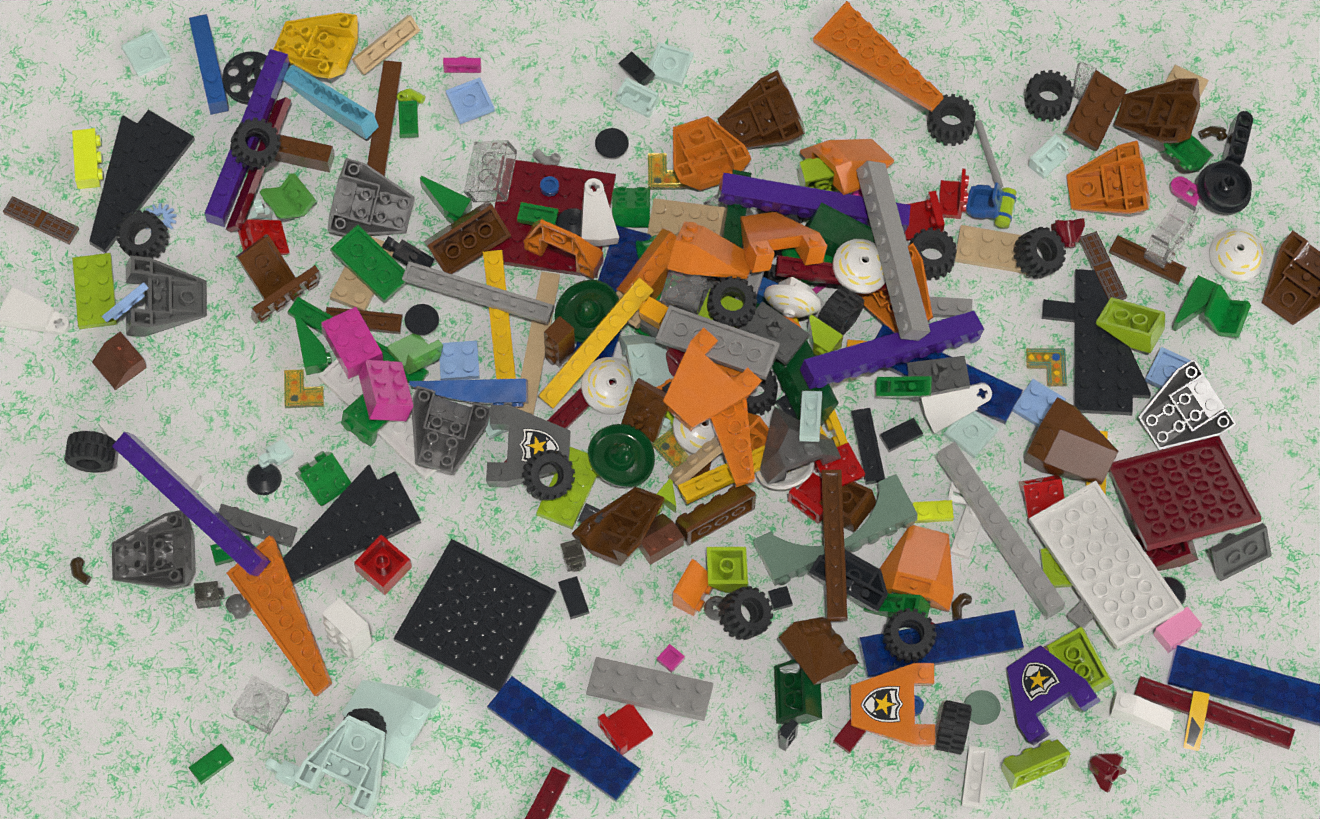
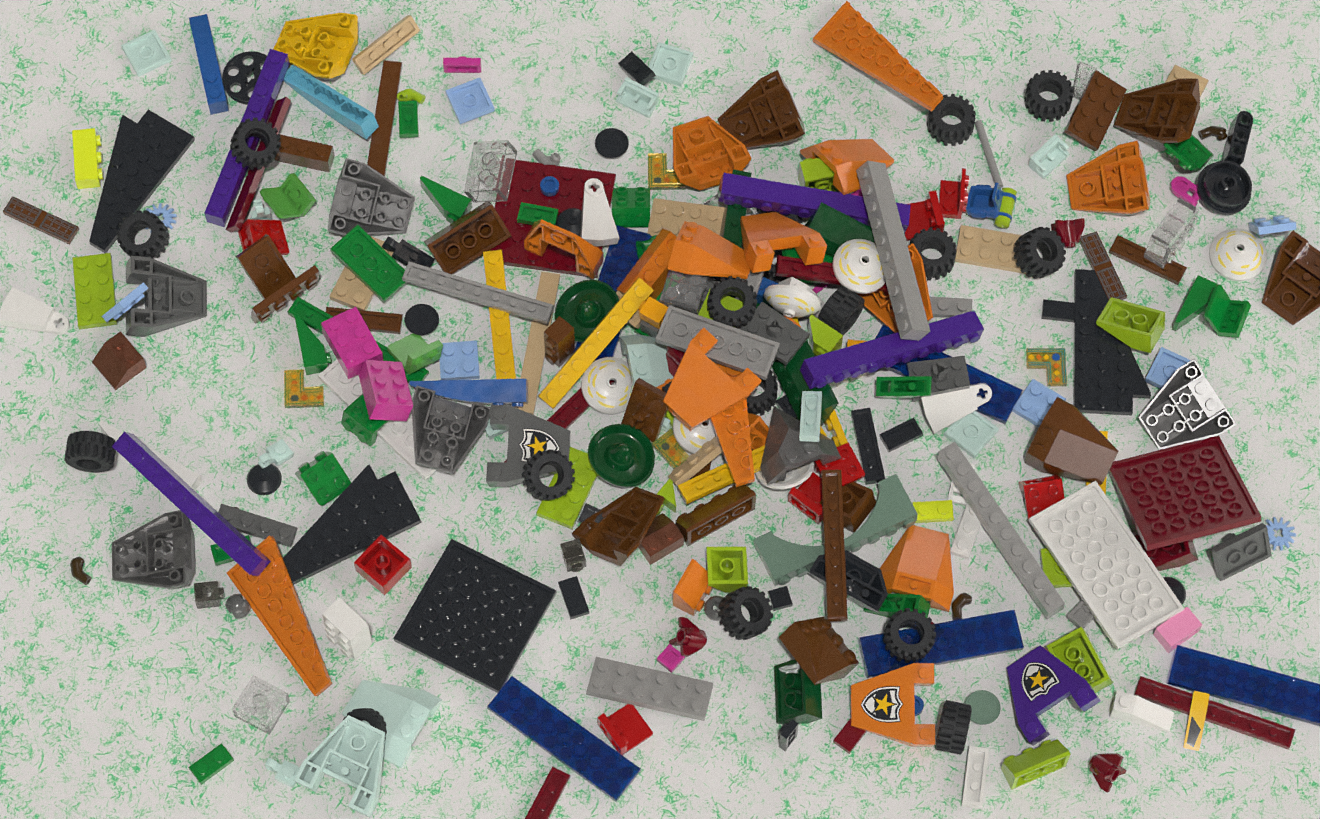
none -> dark red brick [669,617,707,657]
none -> light blue plate [1249,215,1297,235]
none -> light blue gear [1266,517,1296,551]

